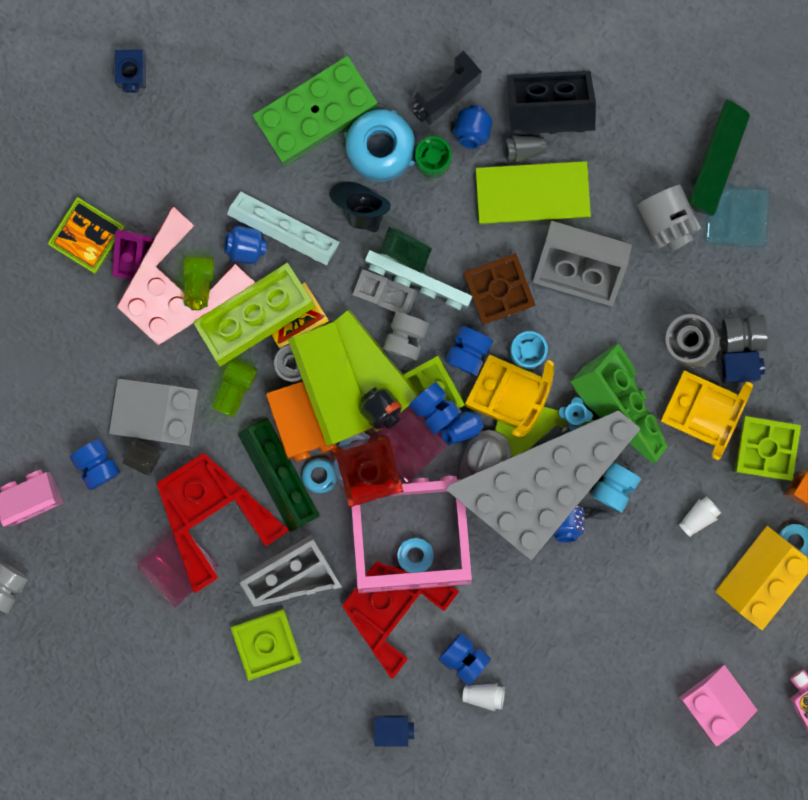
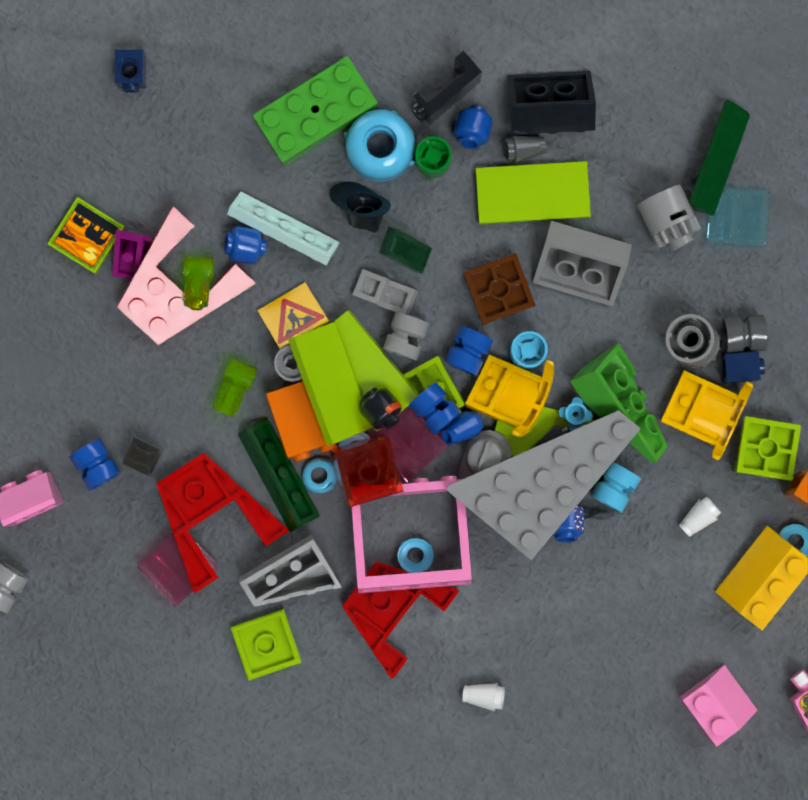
light grey slope [109,379,201,447] -> none
lime plate [193,262,316,366] -> none
light aqua plate [365,250,472,310] -> none
dark blue brick [374,715,414,747] -> none
blue wheel [438,632,492,686] -> none

